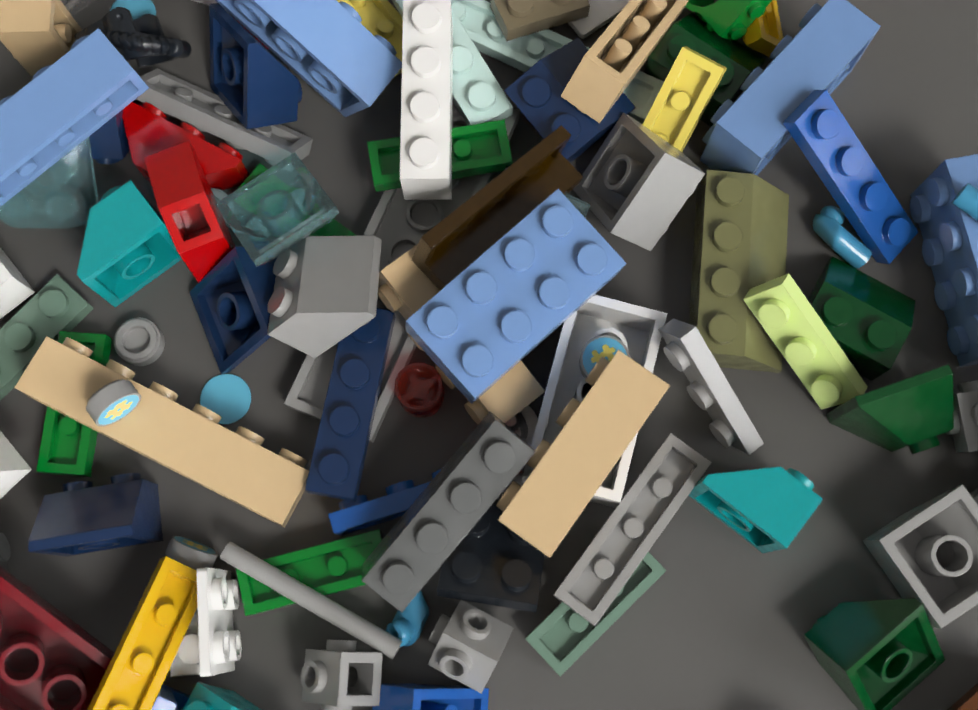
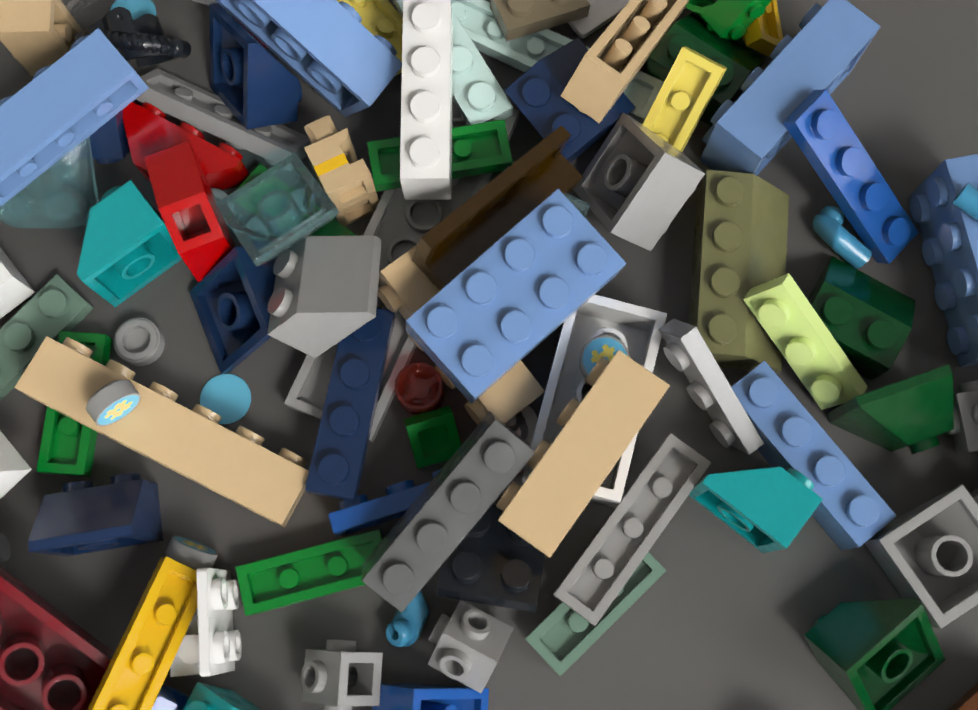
light grey bar [220,541,403,659] -> none
none -> tan hips [304,115,379,226]
none -> green plate [403,406,461,469]
none -> medium blue brick [732,361,897,550]

